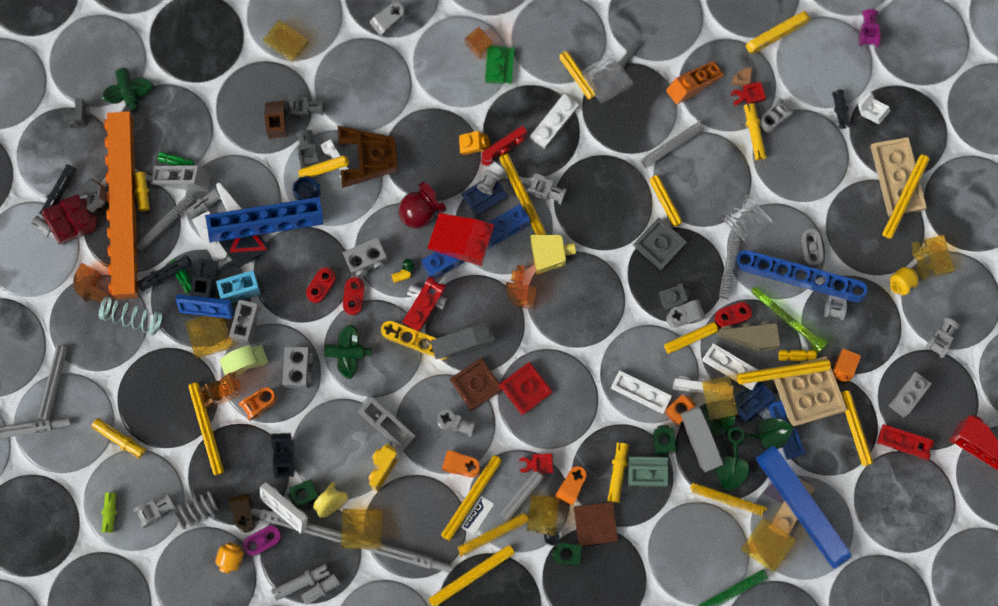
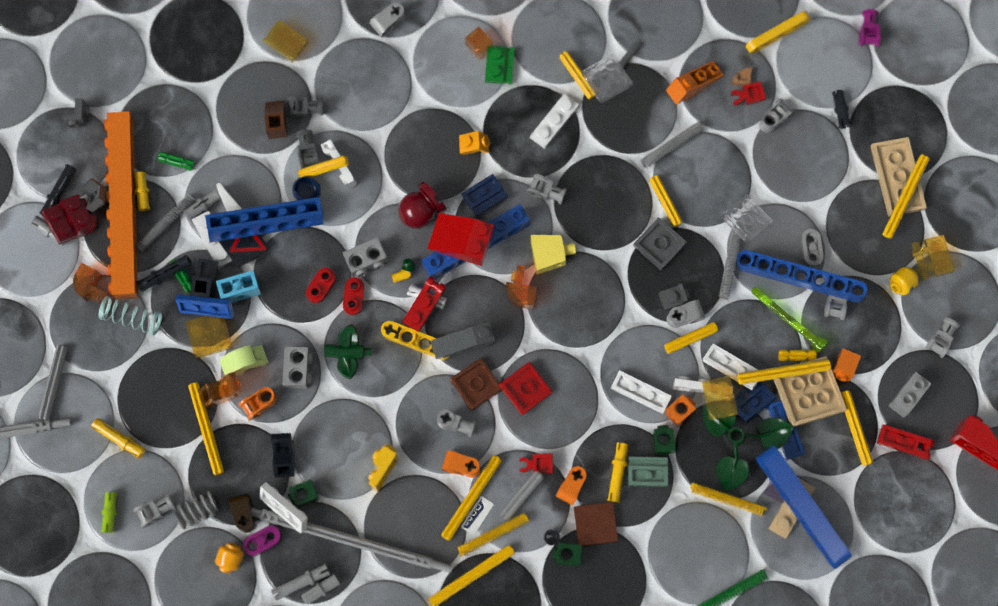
dark green plant [101,68,153,112] -> none
light grey slope [150,166,212,191] -> none
light grey brick [229,300,260,345] -> none
light yellow piece [313,482,348,517] -> none
reddish brown wing [337,126,398,188] -> none
clear yellow plate [341,509,382,550] -> none
light grey slope [356,397,415,451] -> none
light grey bush [477,170,500,195] -> none
red plate [482,126,527,166] -> none
yellow axle [499,154,547,235] -> none
clear yellow plate [527,494,559,535] -> none
light grey slope [680,406,723,472] -> none
red plate [714,302,752,328] -> none
dark tan slope [717,321,780,352] -> none
clear yellow plate [741,517,796,572] -> none
yellow pin [743,103,767,161] -> none
white bracket [858,92,890,124] -> none

